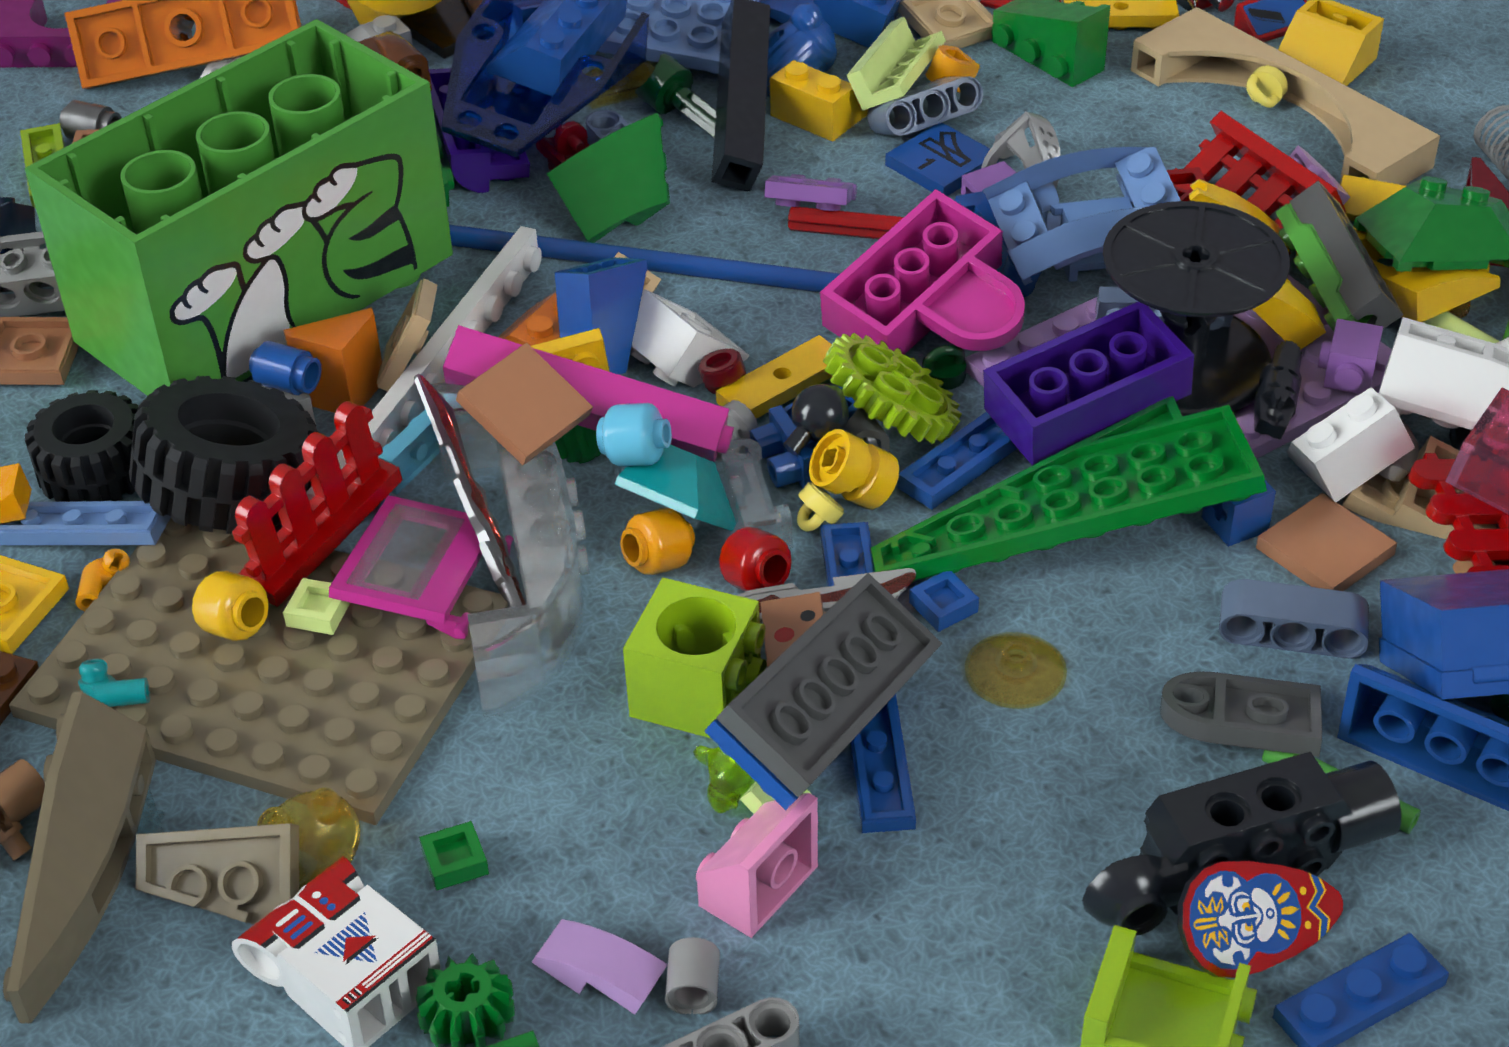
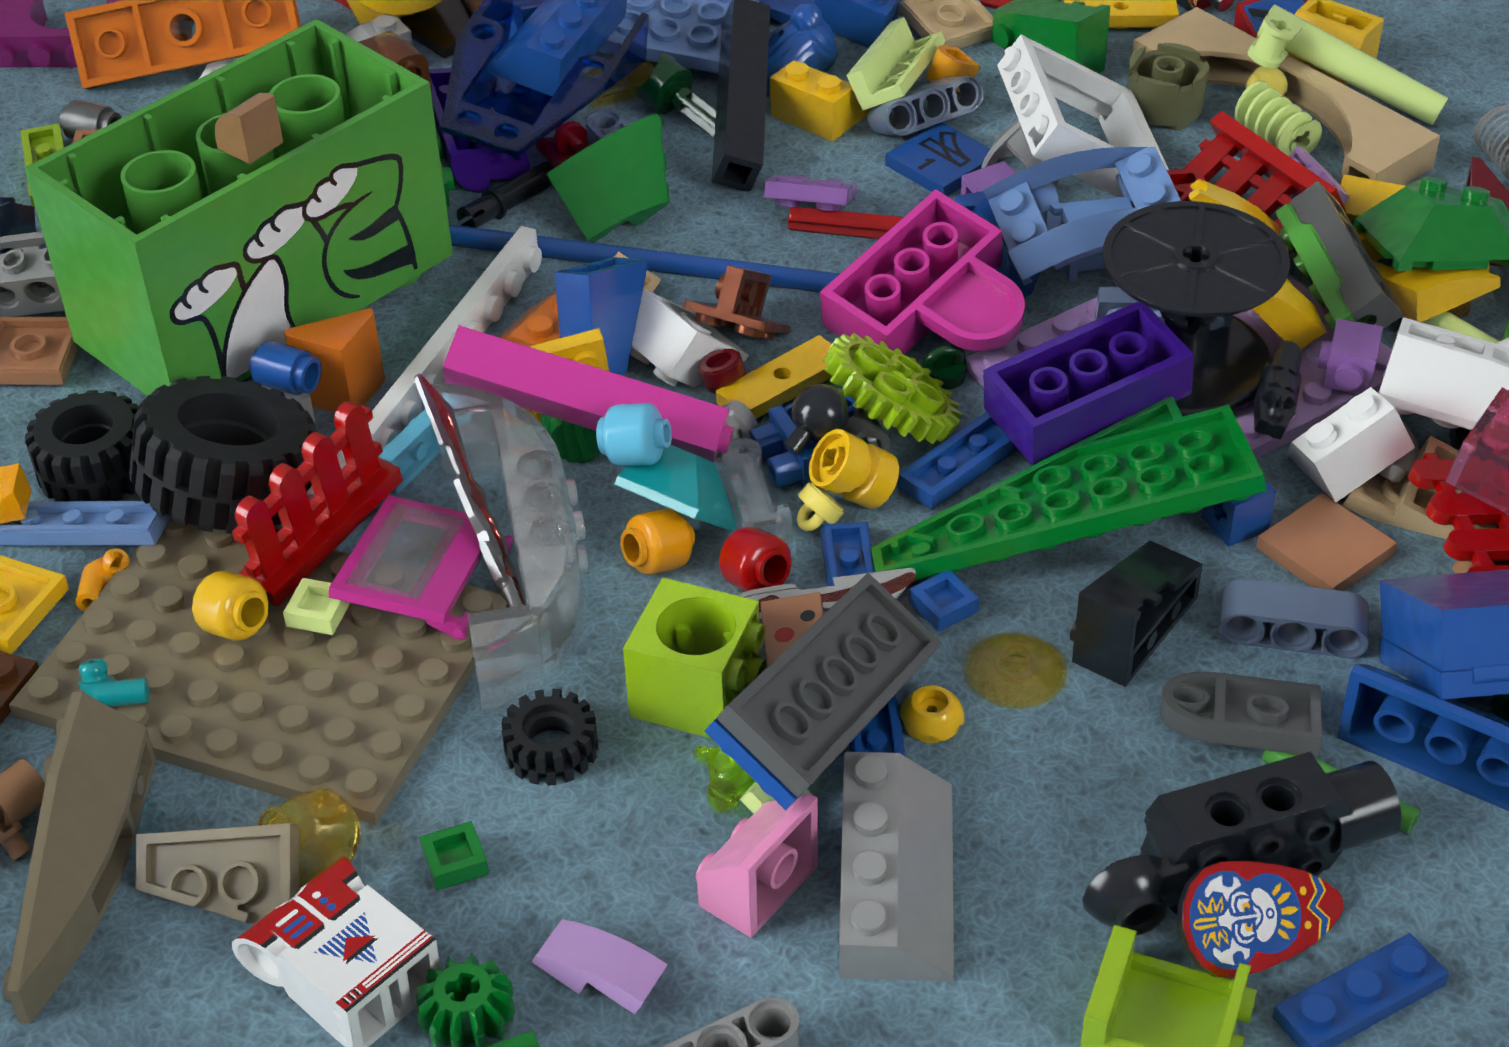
tan plate [377,278,438,392] -> none
nougat tile [456,343,593,465] -> none
light grey beam [665,937,720,1014] -> none
none -> medium nougat brick [215,93,283,164]
none -> black axle [456,162,555,228]
none -> black tyre [501,689,598,786]
none -> copper bracket [683,265,791,340]
none -> light grey slope [839,752,954,981]
none -> yellow plate [899,685,965,743]
none -> white window [997,34,1169,197]
none -> black wedge [1070,541,1203,687]
none -> olive brick [1127,43,1209,130]
none -> yellowish green piece [1234,81,1322,156]
none -> yellowish green axle [1248,4,1448,126]

